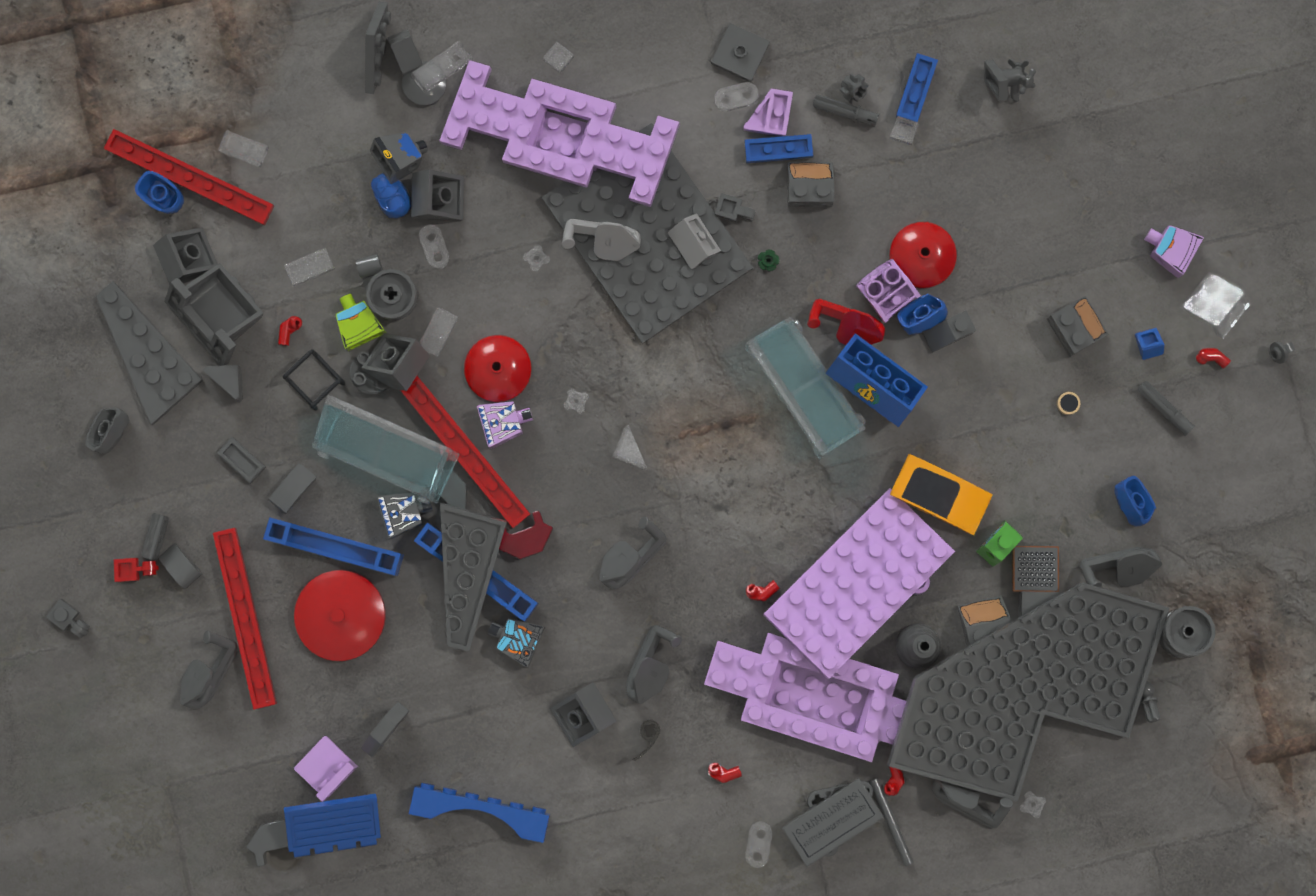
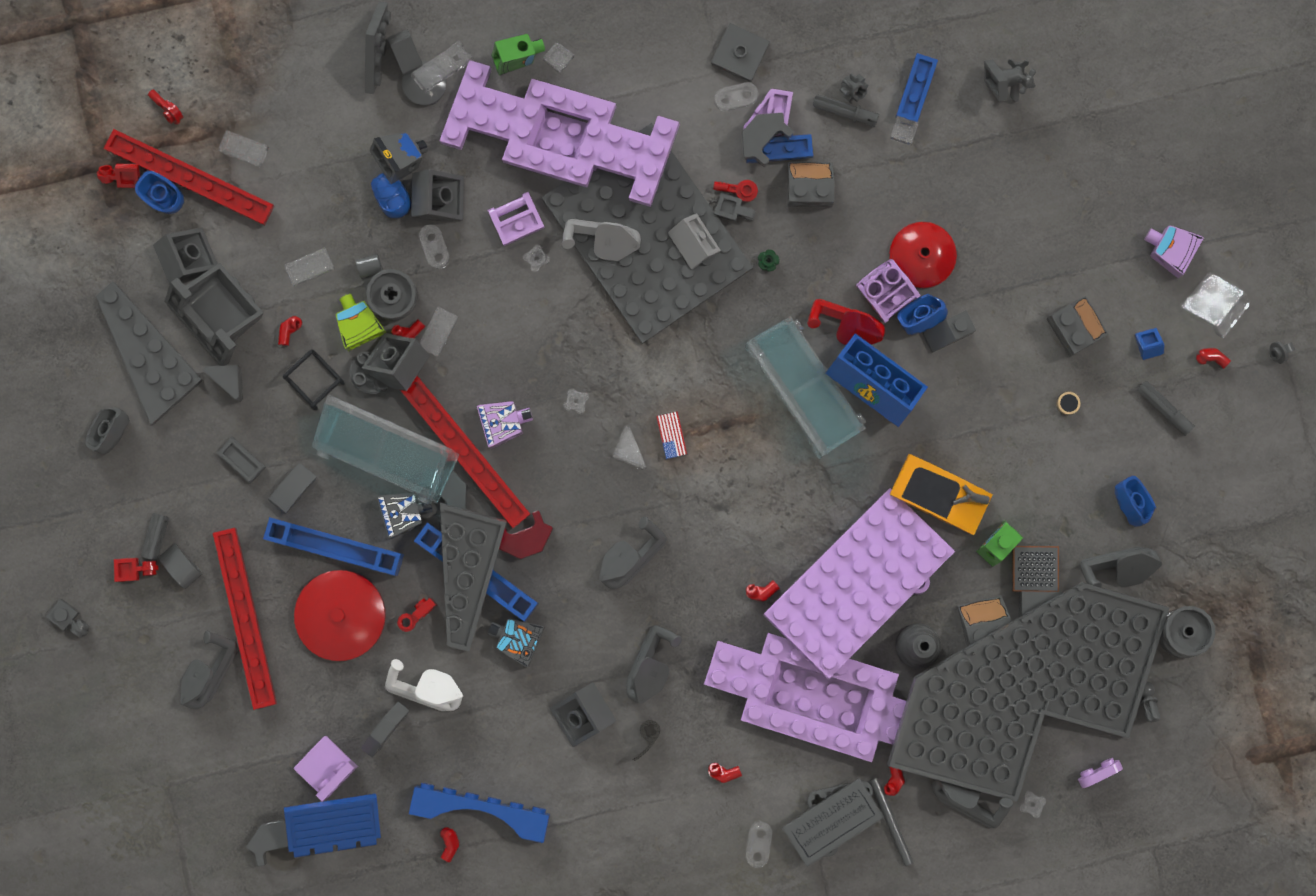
red dish [464,335,532,402] -> none
none -> red plate [97,164,140,188]
none -> red plate [148,89,183,125]
none -> white piece [385,659,463,711]
none -> red arm [391,319,426,339]
none -> red plate [397,598,437,632]
none -> red arm [440,827,460,863]
none -> lavender plate [488,192,545,246]
none -> bright green torso [491,34,545,76]
none -> tile [656,411,688,460]
none -> red plate [713,180,758,202]
none -> dark grey piece [742,113,794,167]
none -> dark grey bar [953,485,990,505]
none -> lavender plate [1078,758,1123,788]

